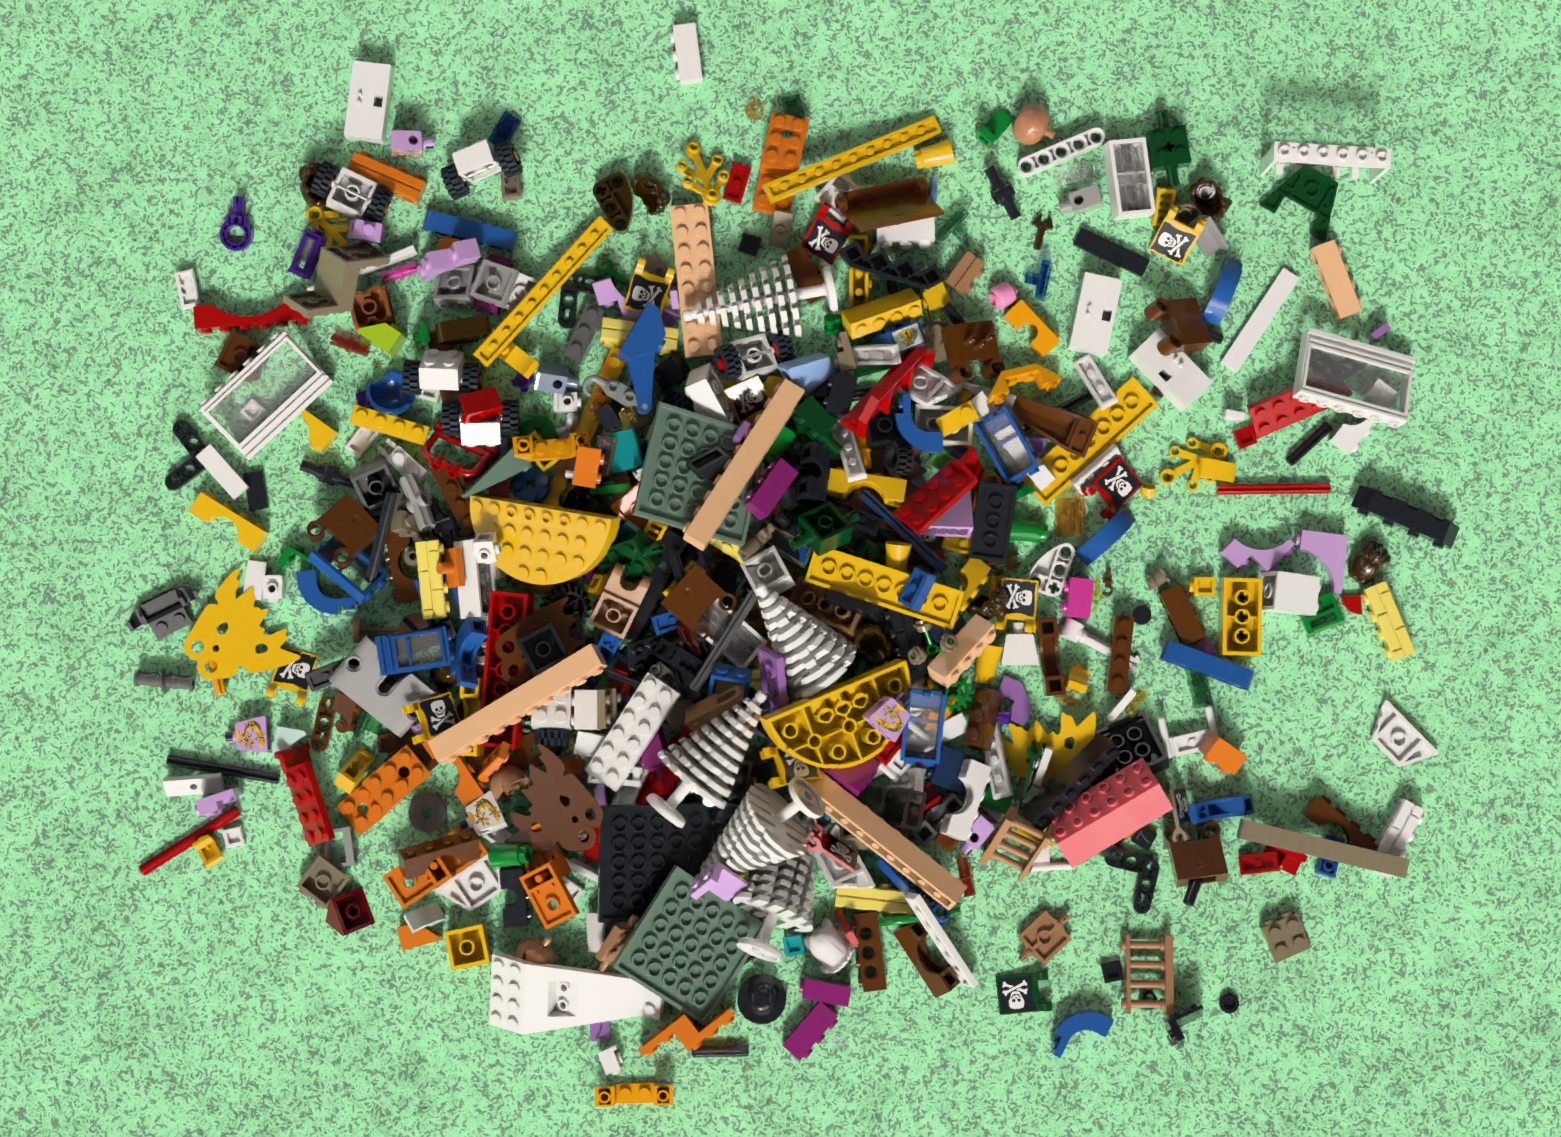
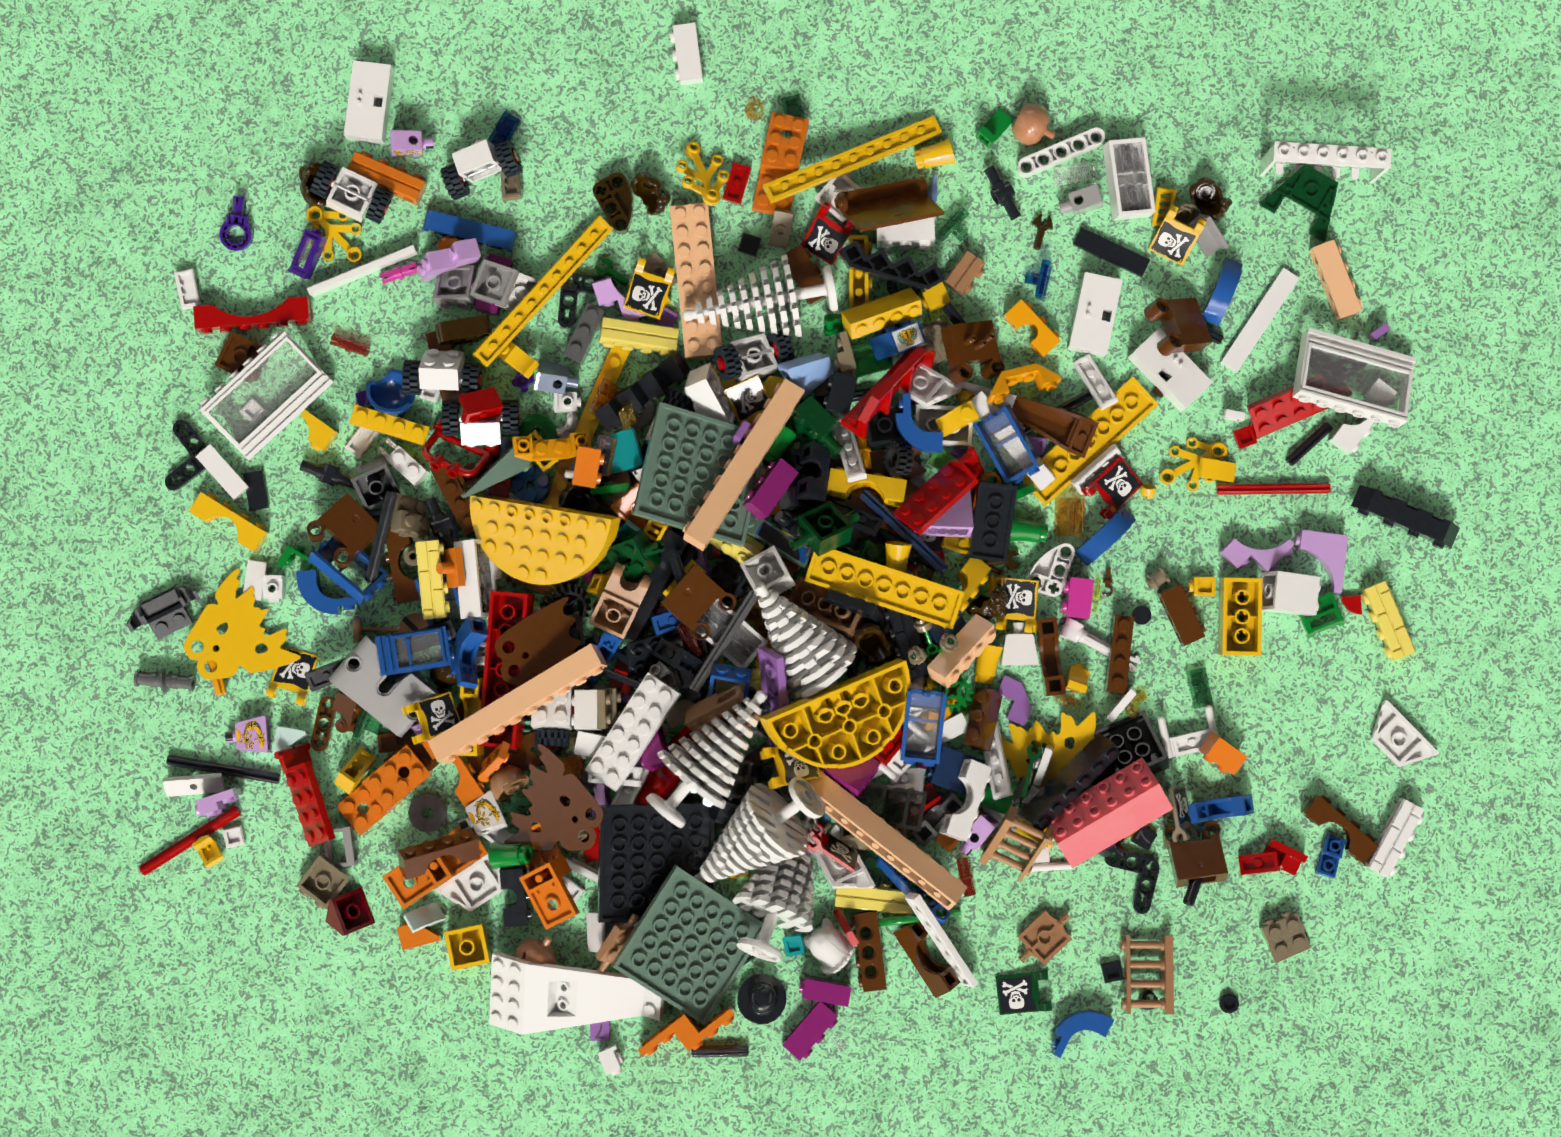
dark tan bracket [282,242,390,318] -> none
lavender torso [347,219,386,245] -> none
dark orange piece [350,285,396,331] -> none
lime slope [356,323,407,358] -> none
light grey piece [399,473,436,532] -> none
green plate [413,323,431,351] -> none
white brick [472,532,502,564] -> none
black brick [515,622,569,676] -> none
blue slope [582,302,666,414] -> none
light orange slope [595,1082,673,1107] -> none
tile [669,285,679,309] -> none
black slope [685,446,729,481] -> none
lavender bracket [690,861,748,901] -> none
dark tan bar [738,523,776,561] -> none
white tile [851,344,902,365] -> none
lavender torso [862,692,910,742] -> none
blue slope [898,566,936,612] -> none
bright pink head [988,281,1018,310] -> none
dark purple plate [997,705,1012,728] -> none
dark green brick [1144,110,1191,187] -> none
blue beam [1160,640,1254,690] -> none
black bracket [1166,1004,1204,1050] -> none
medium lavender tile [1191,636,1218,655] -> none
dark tan beam [1236,819,1410,878] -> none
dark brown hair [1348,540,1391,584] -> none

